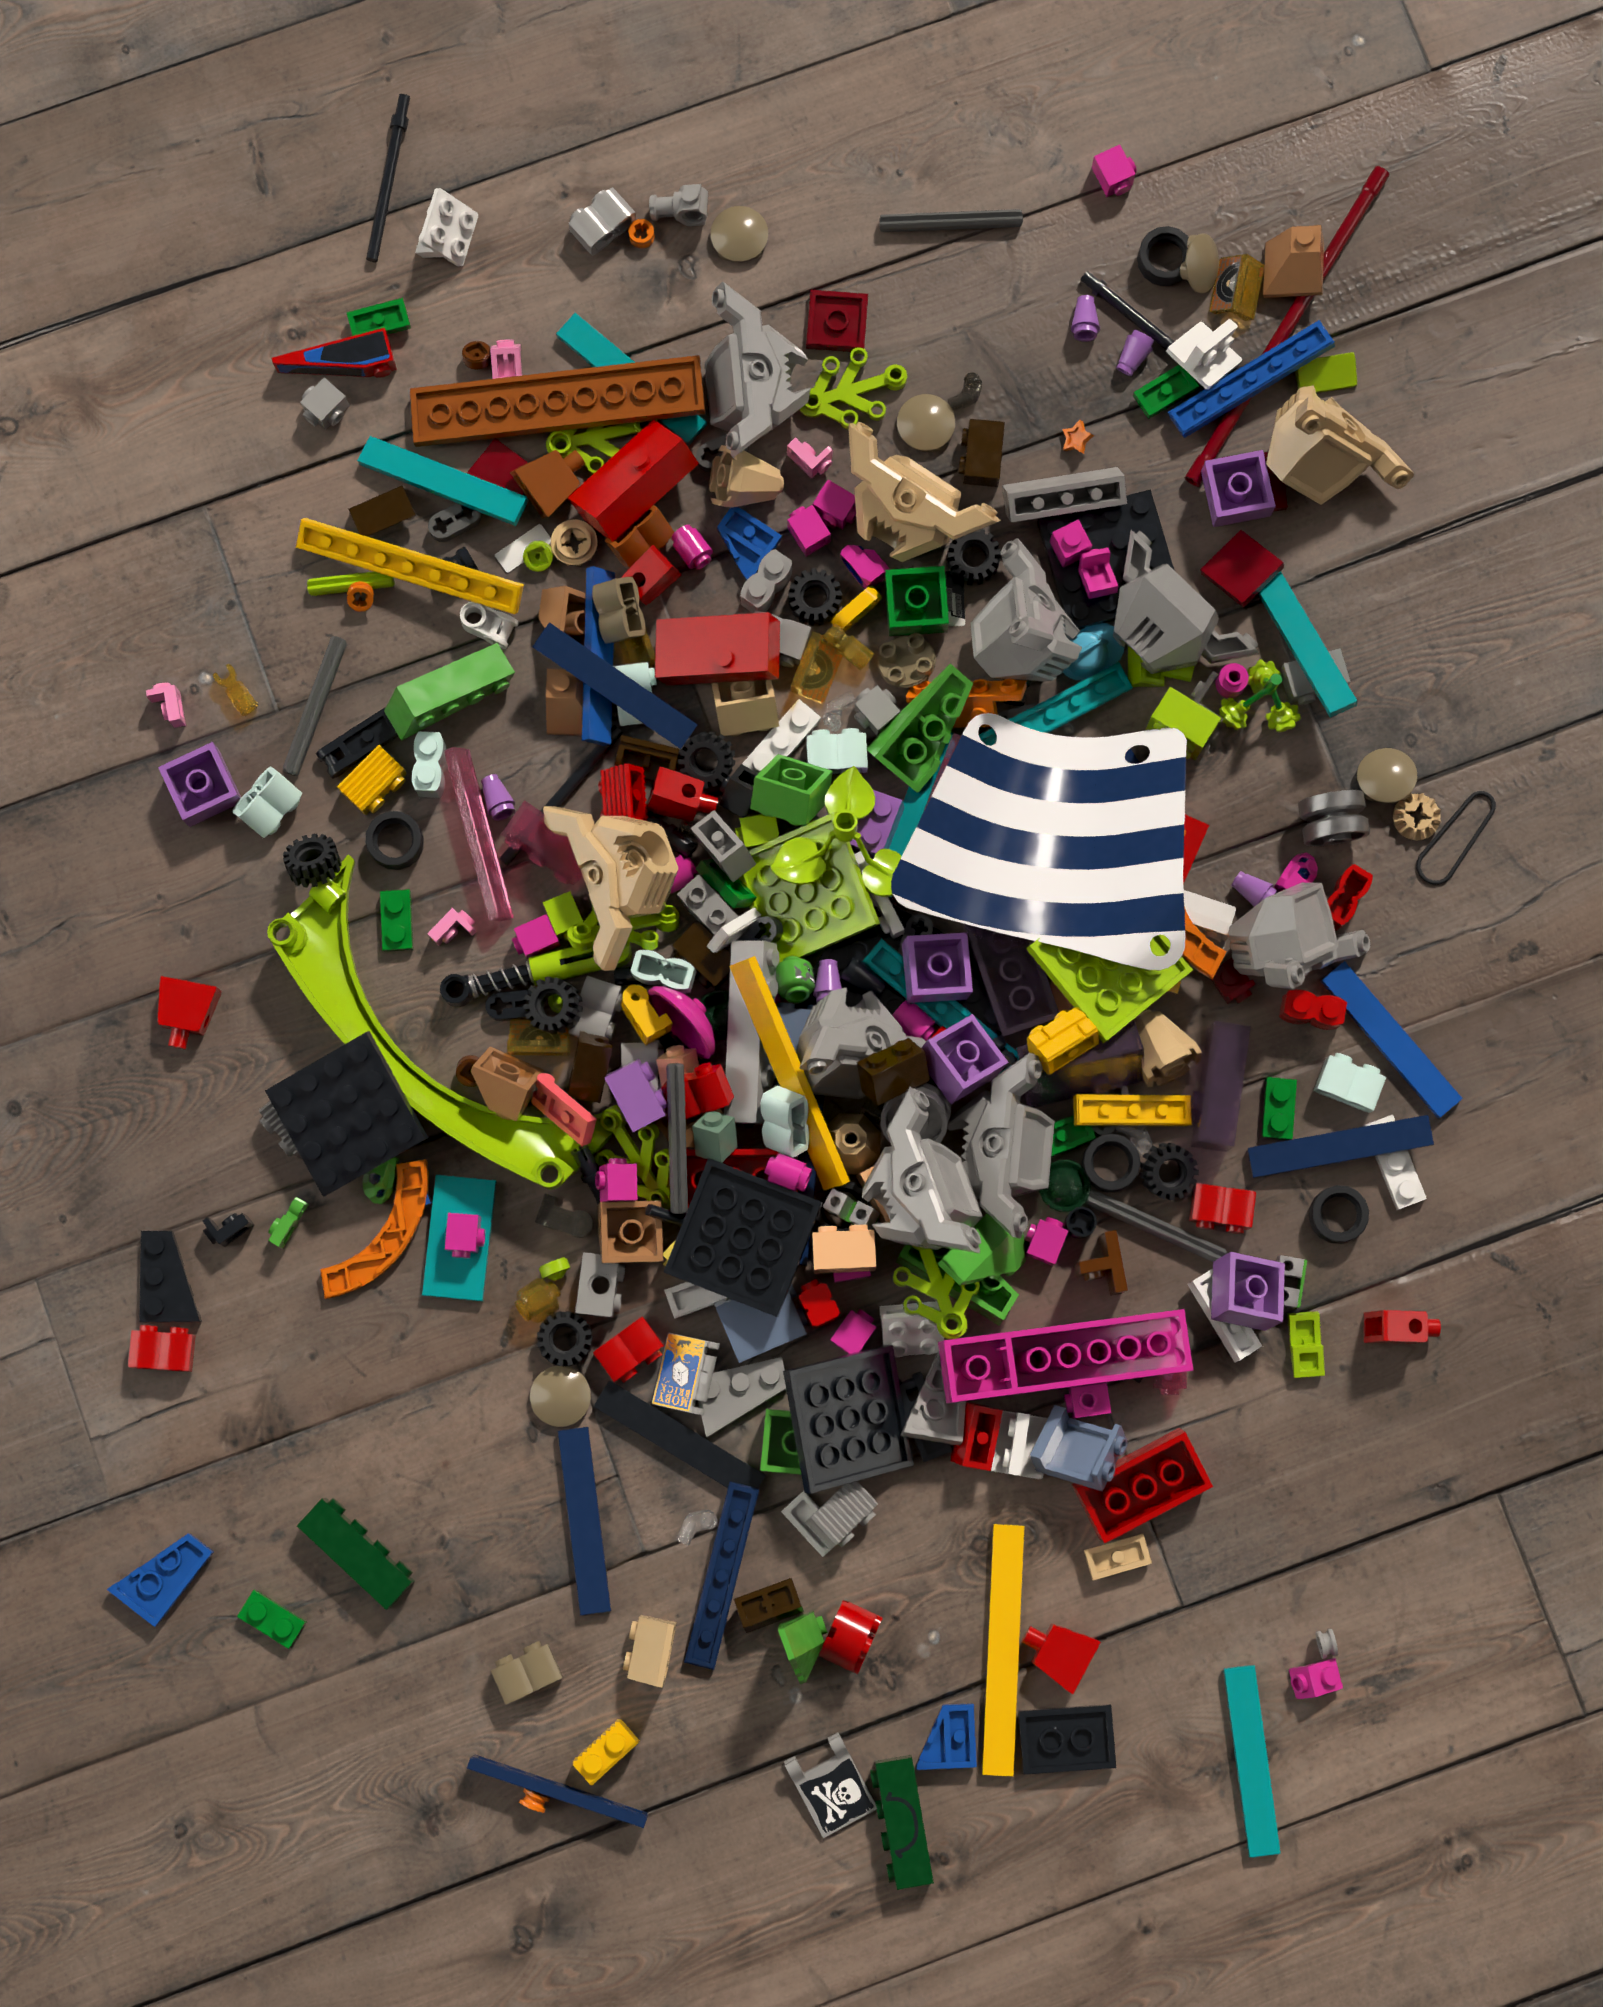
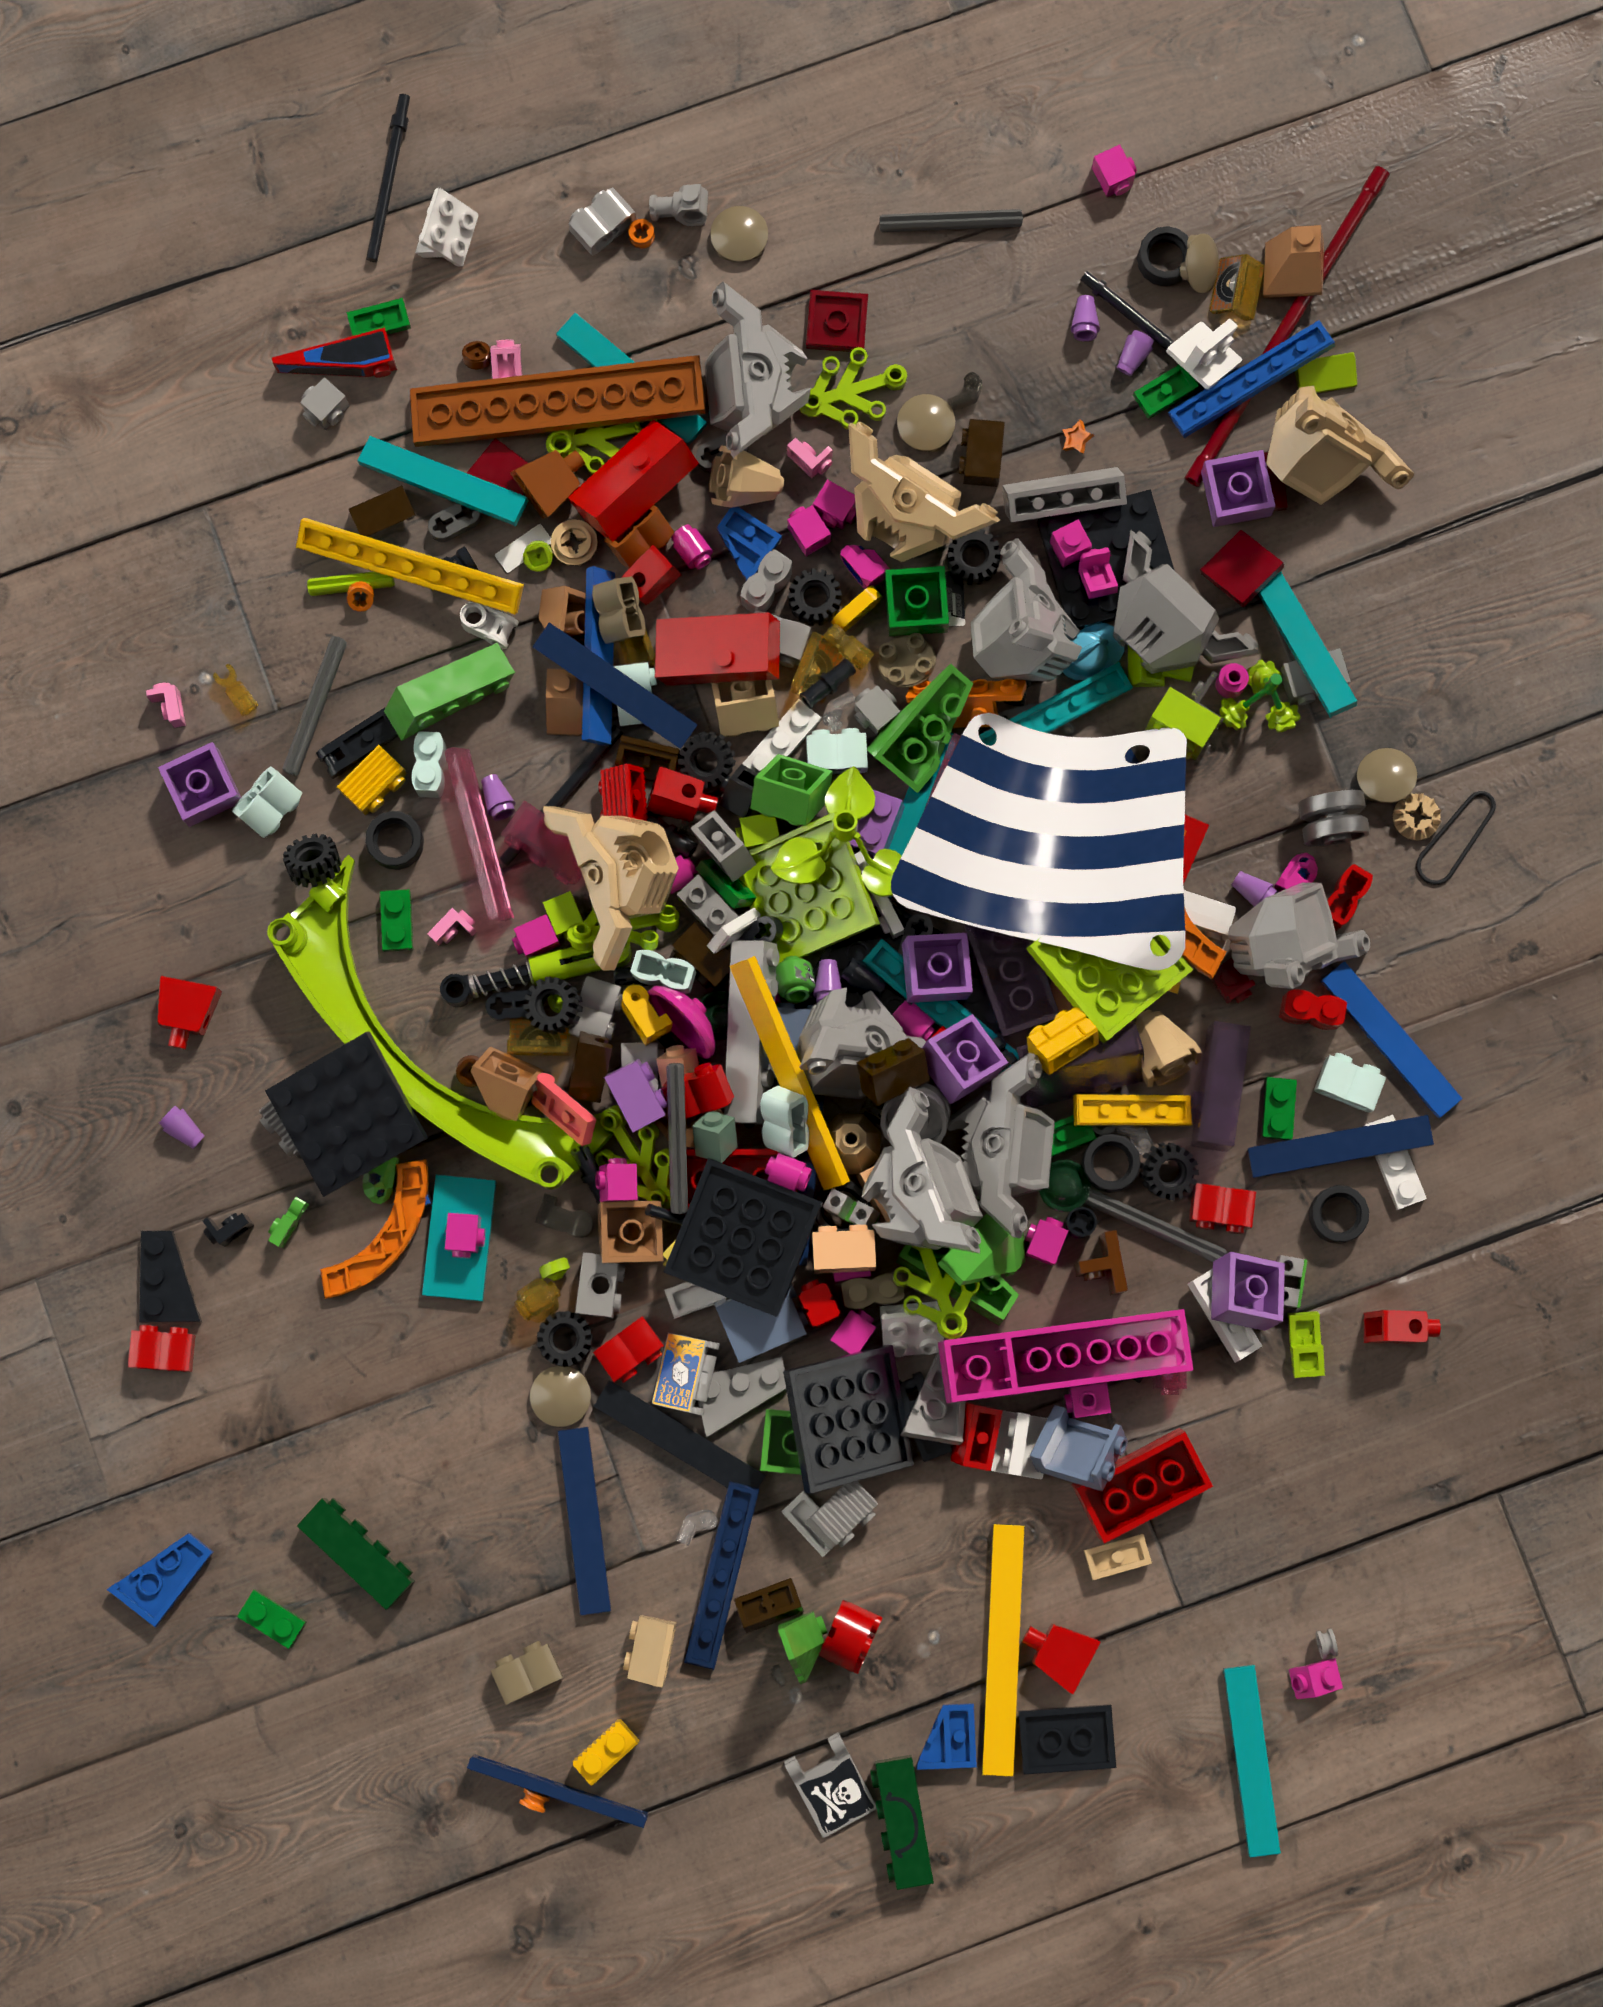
none -> medium lavender cone [159,1106,205,1149]
none -> black pin [799,658,856,709]
none -> dark tan brick [841,1273,905,1310]

